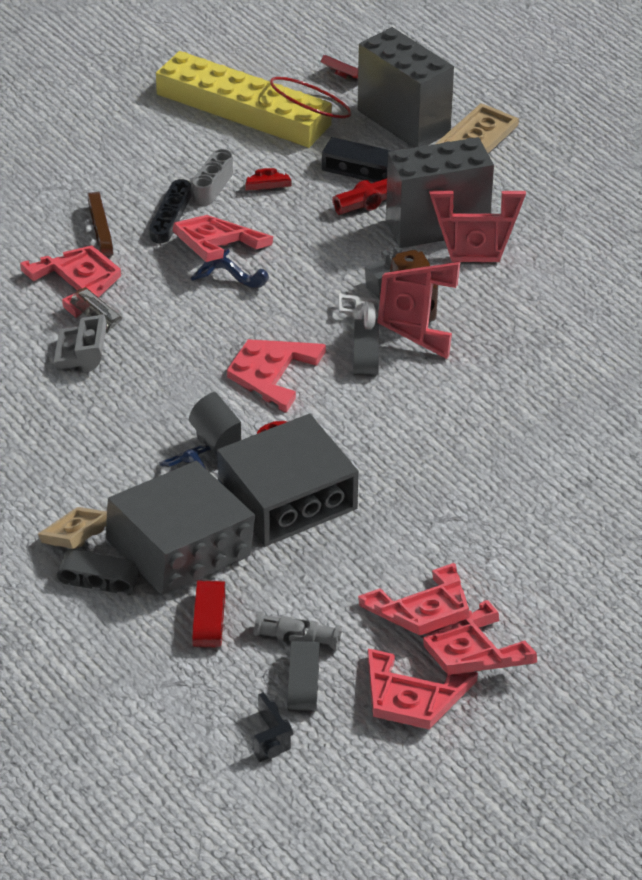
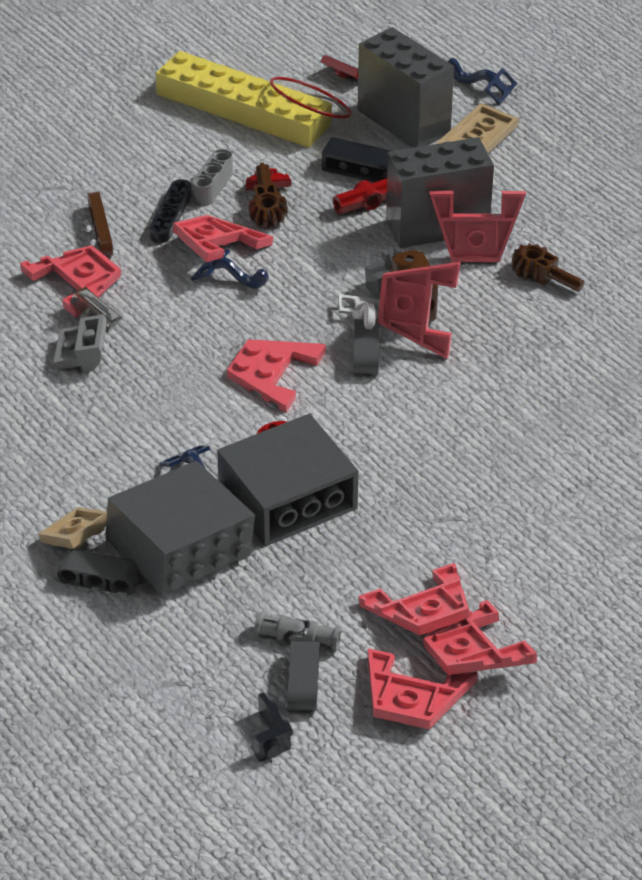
dark grey brick [189,391,242,460] -> none
red beam [192,580,226,648] -> none
none -> reddish brown gear [248,162,288,229]
none -> dark blue piece [447,58,518,105]
none -> reddish brown gear [511,243,585,292]

